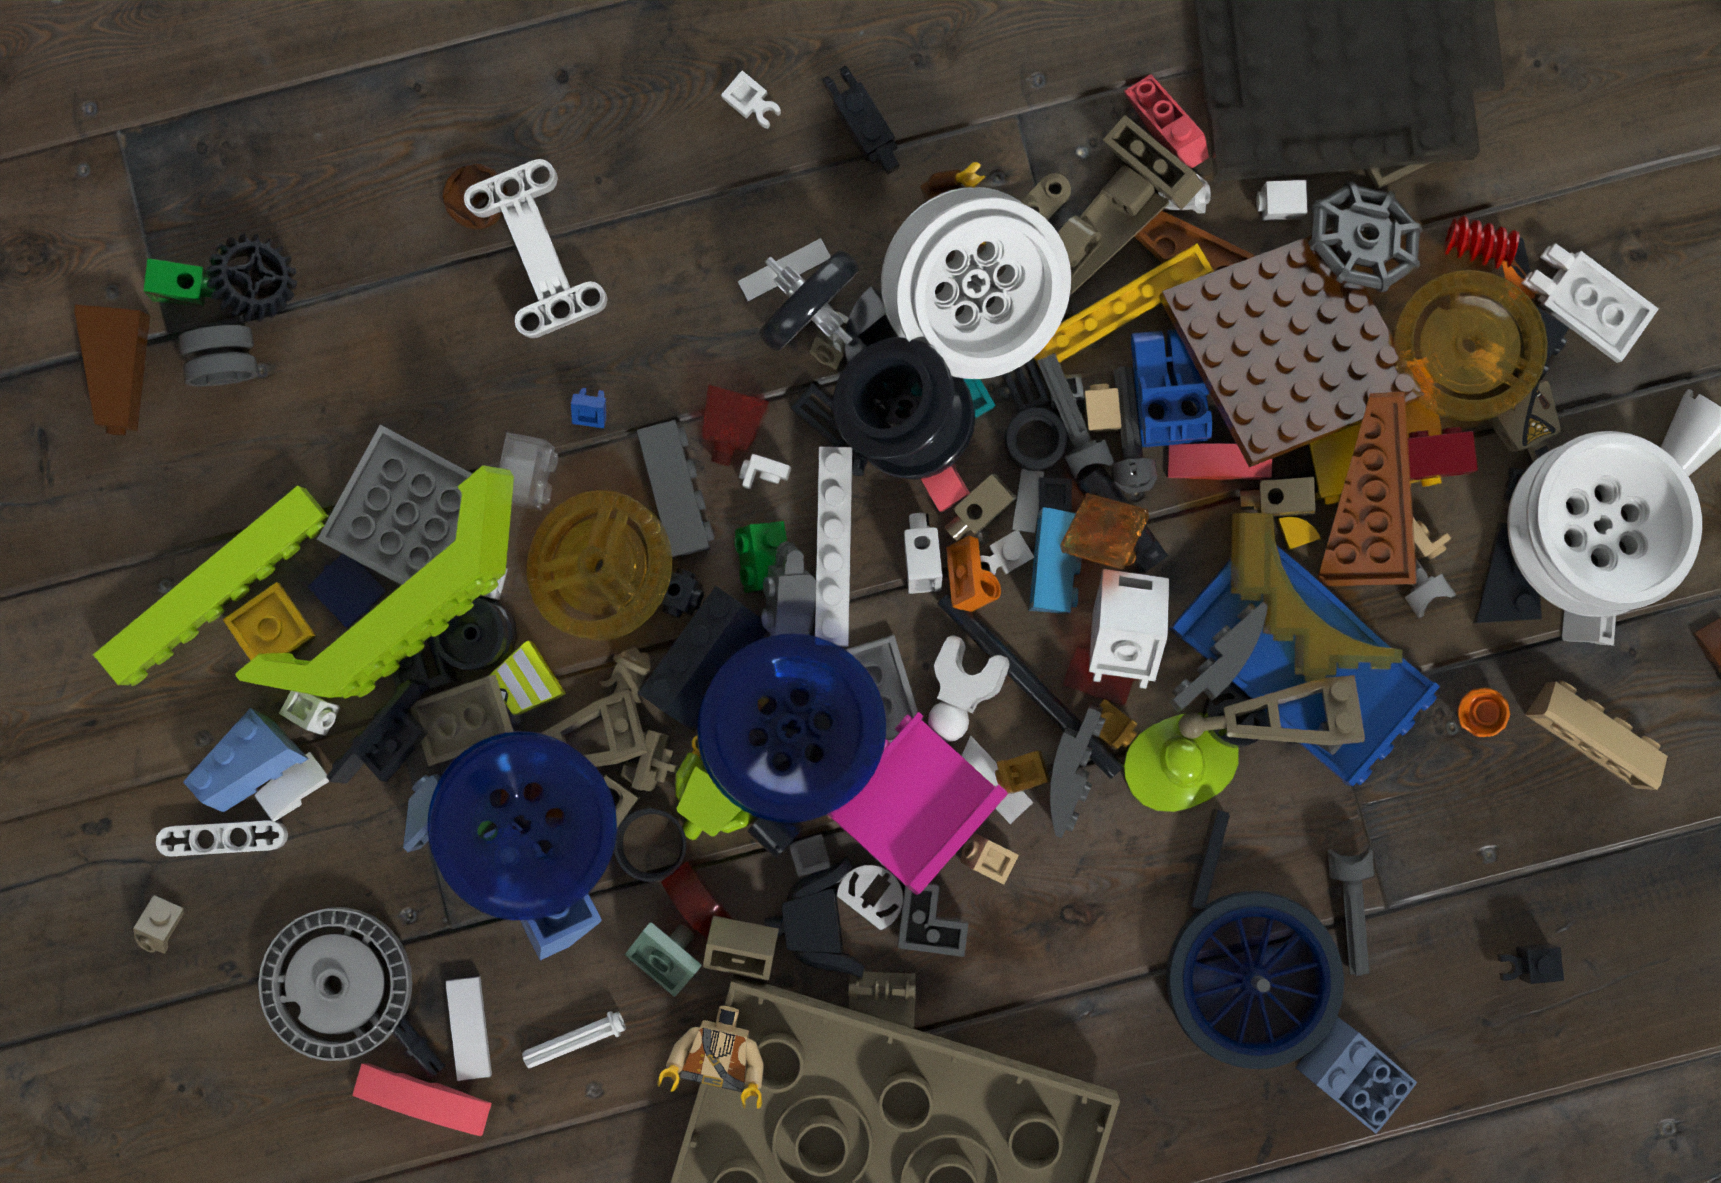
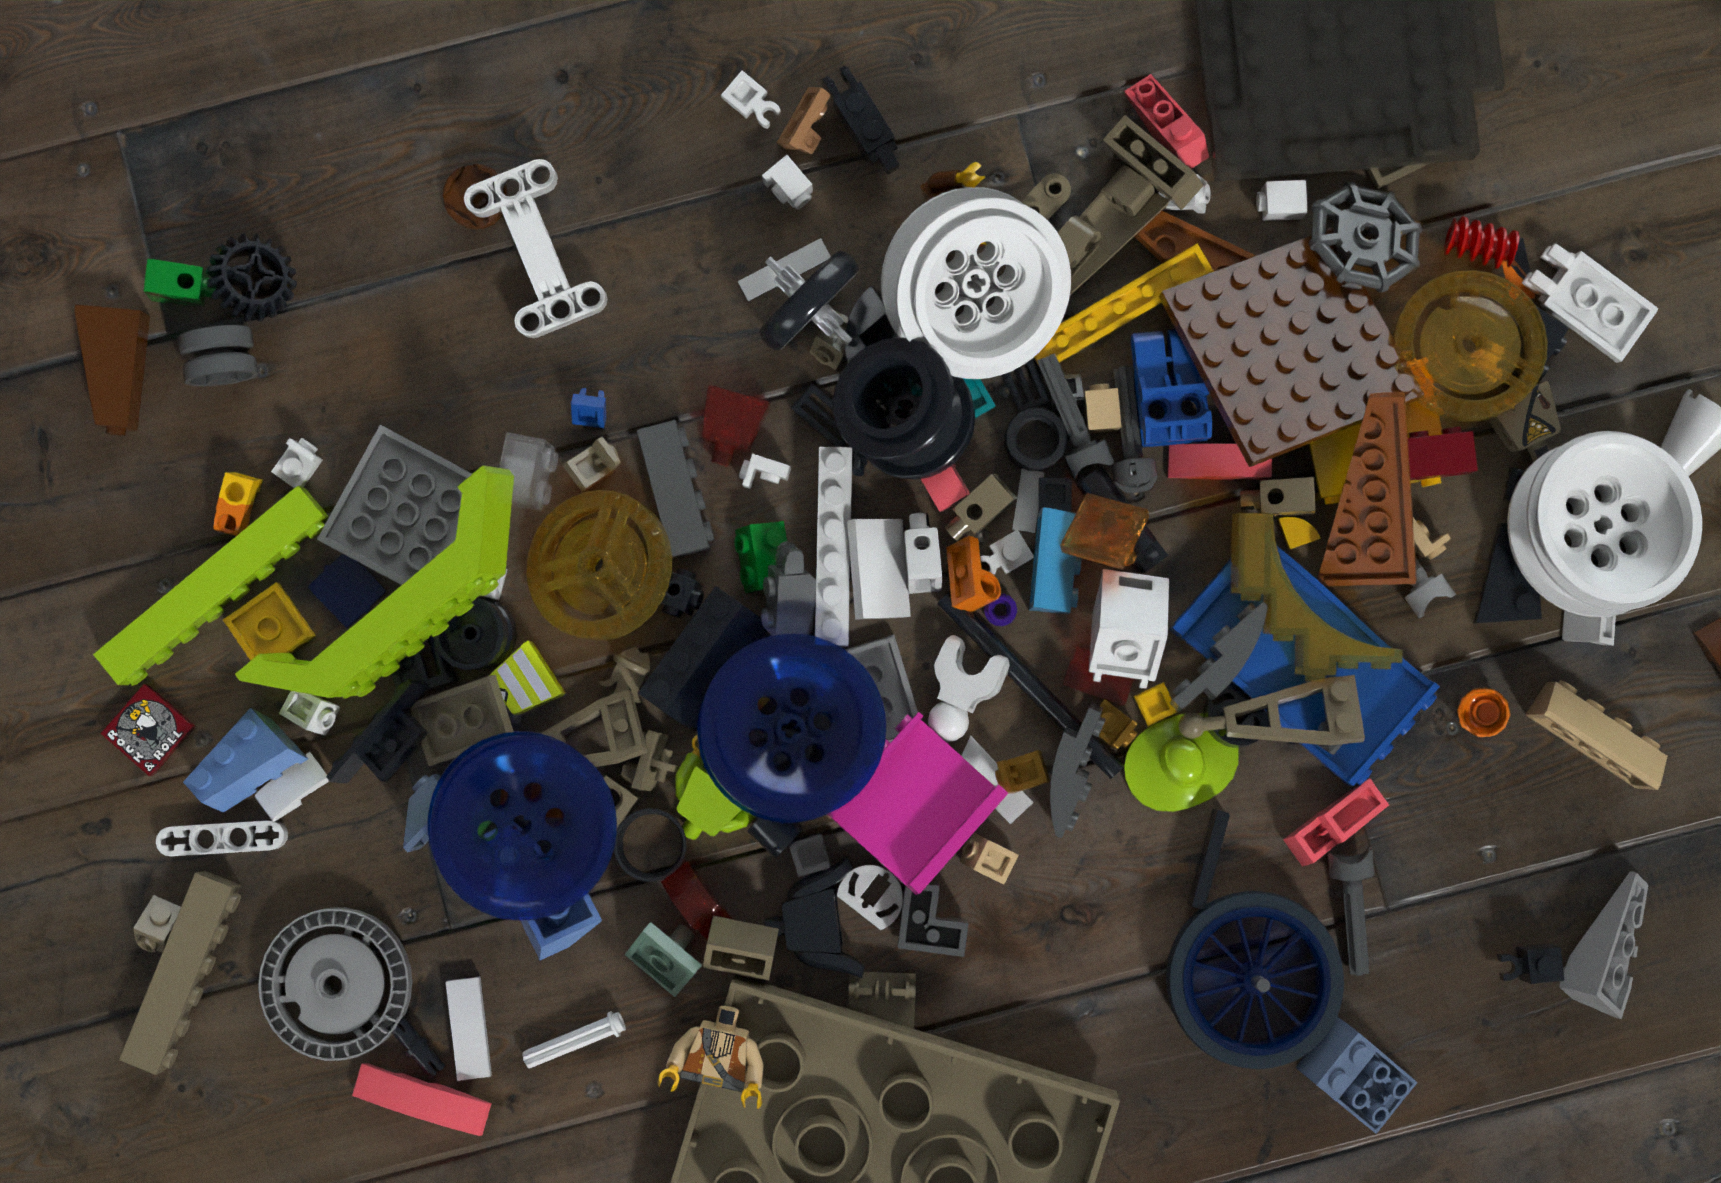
none -> tile [100,684,196,777]
none -> dark tan brick [119,871,241,1075]
none -> leg [213,472,263,536]
none -> white bracket [271,438,323,488]
none -> dark tan bracket [563,436,621,493]
none -> white brick [762,155,813,210]
none -> medium nougat hinge [777,87,831,154]
none -> white tile [847,519,911,620]
none -> dark purple plate [984,593,1017,626]
none -> yellow tile [1133,682,1177,726]
none -> coral slope [1283,778,1389,867]
none -> light grey wedge [1559,871,1648,1019]

